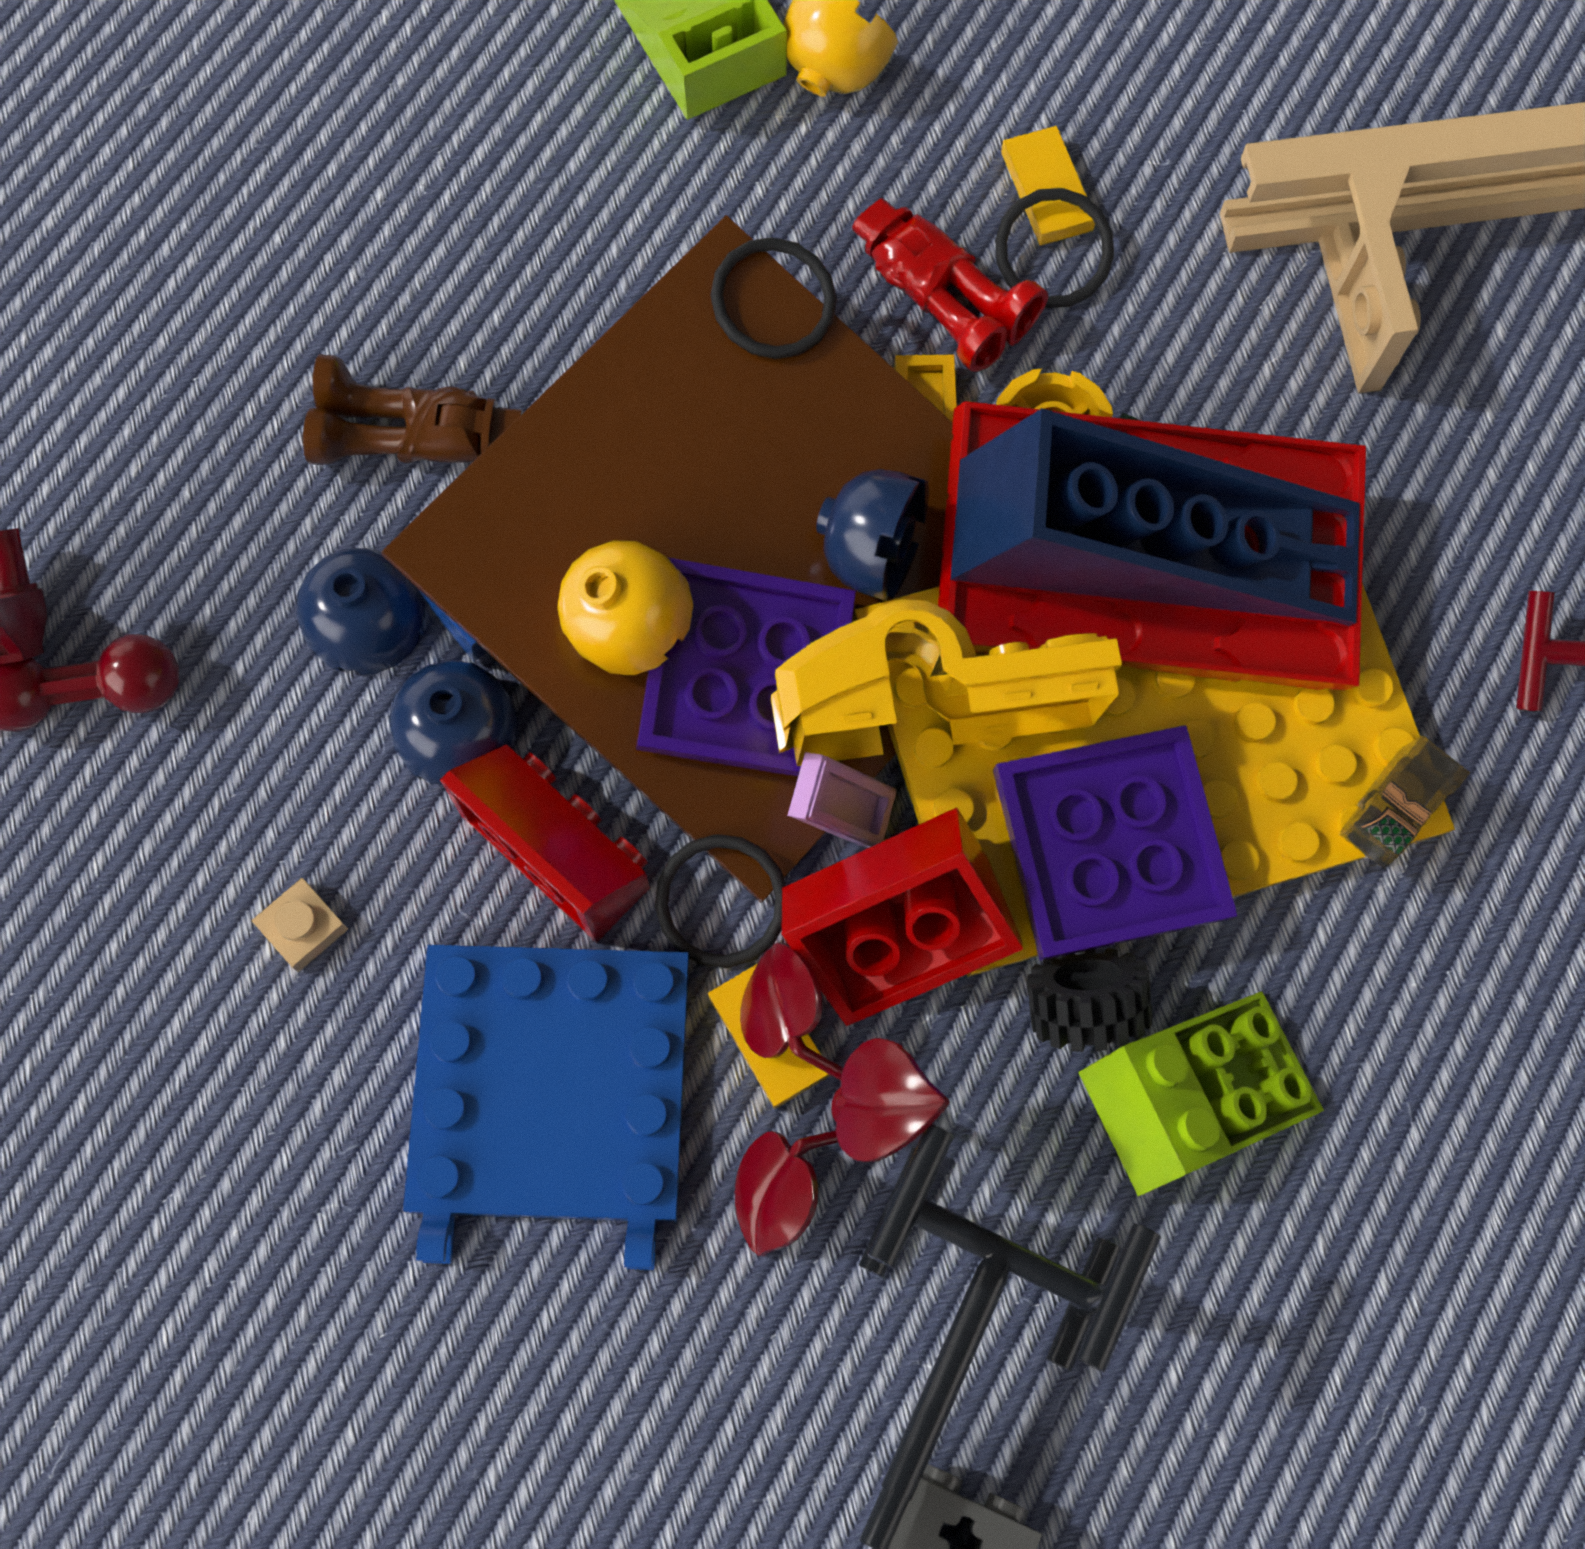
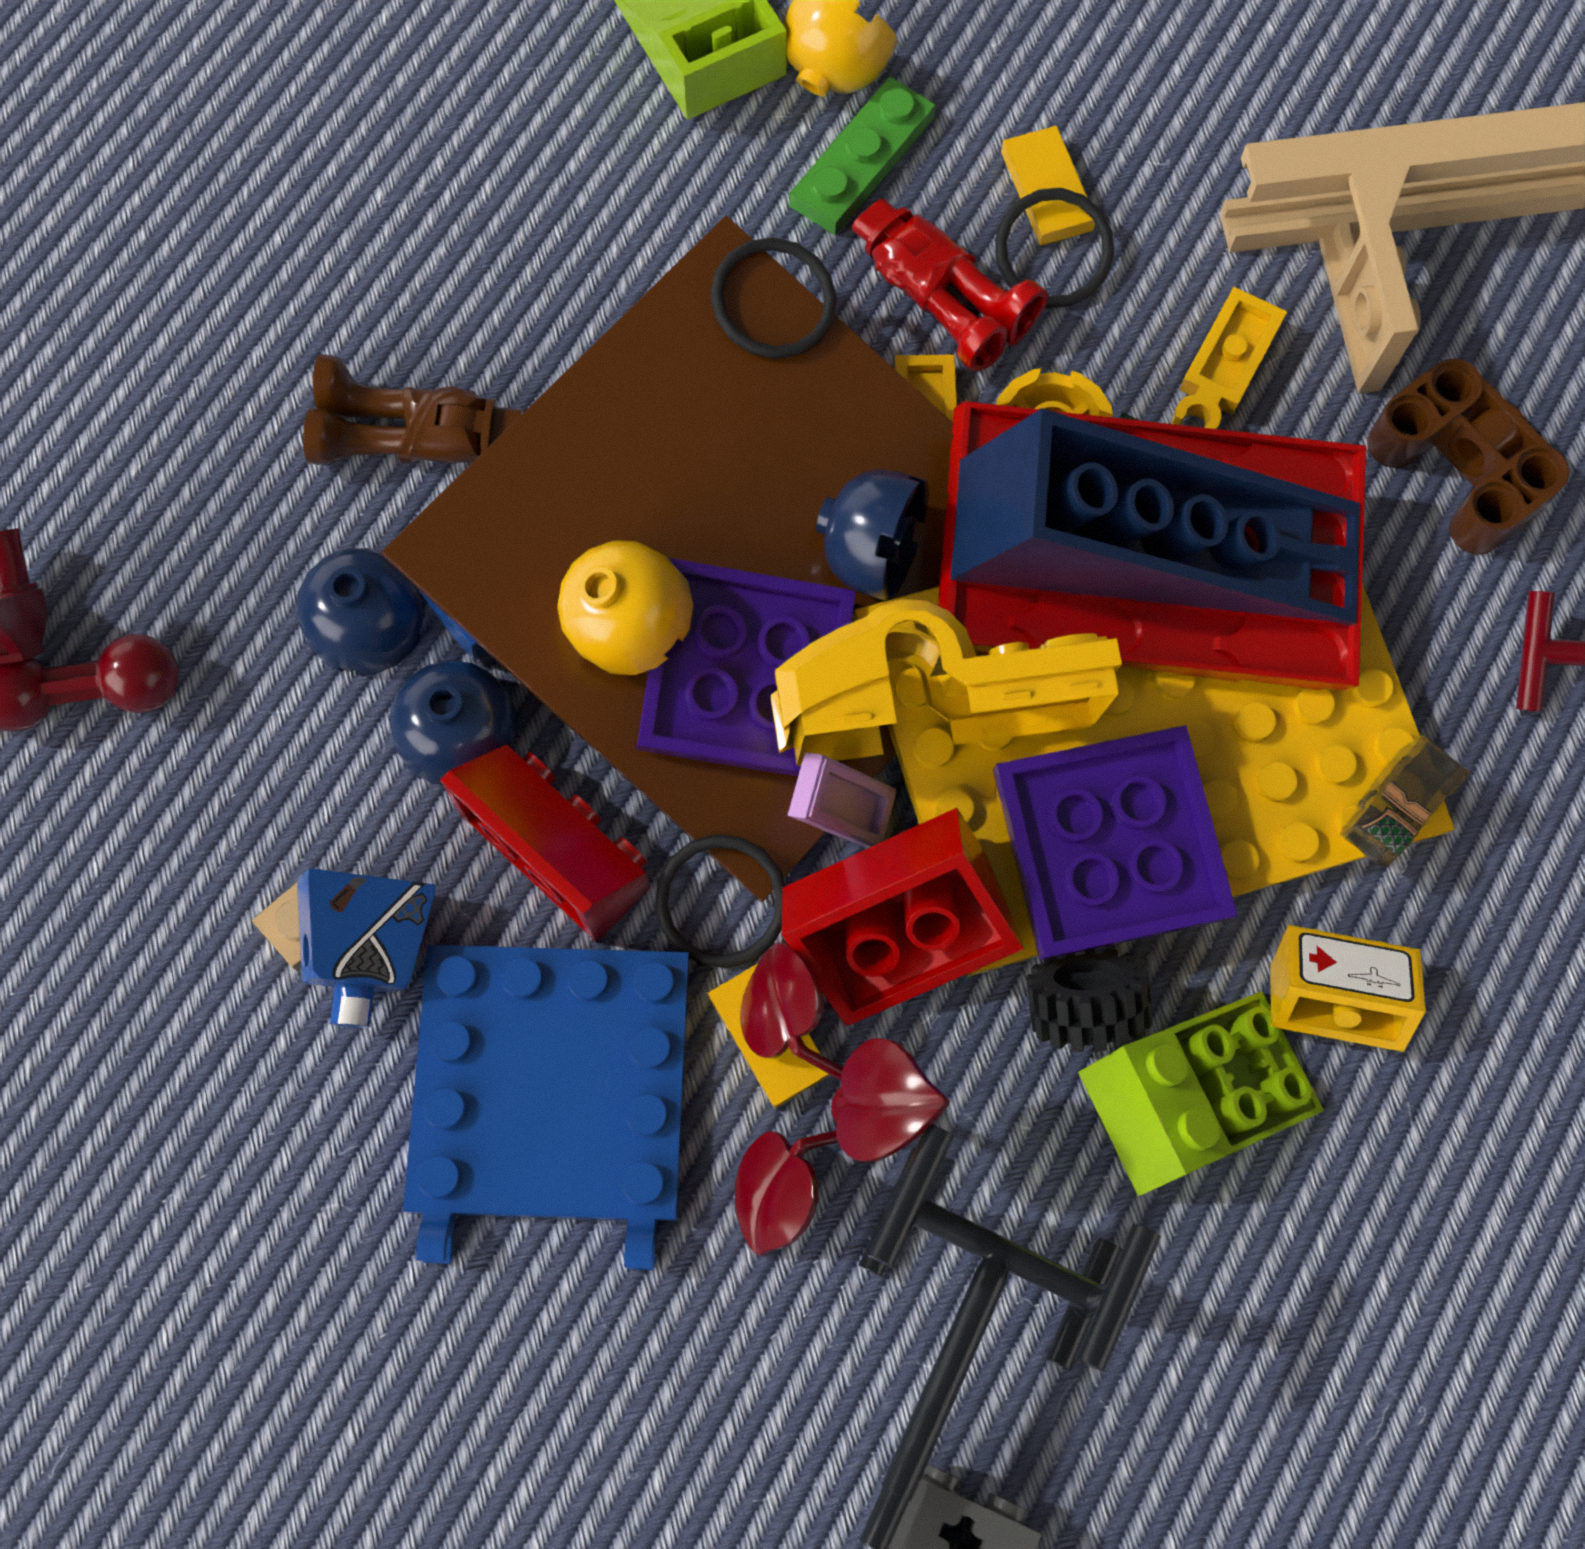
none -> blue torso [297,868,436,1028]
none -> bright green plate [789,76,936,235]
none -> yellow plate [1171,287,1287,429]
none -> yellow brick [1270,925,1426,1052]
none -> reddish brown beam [1367,359,1569,555]

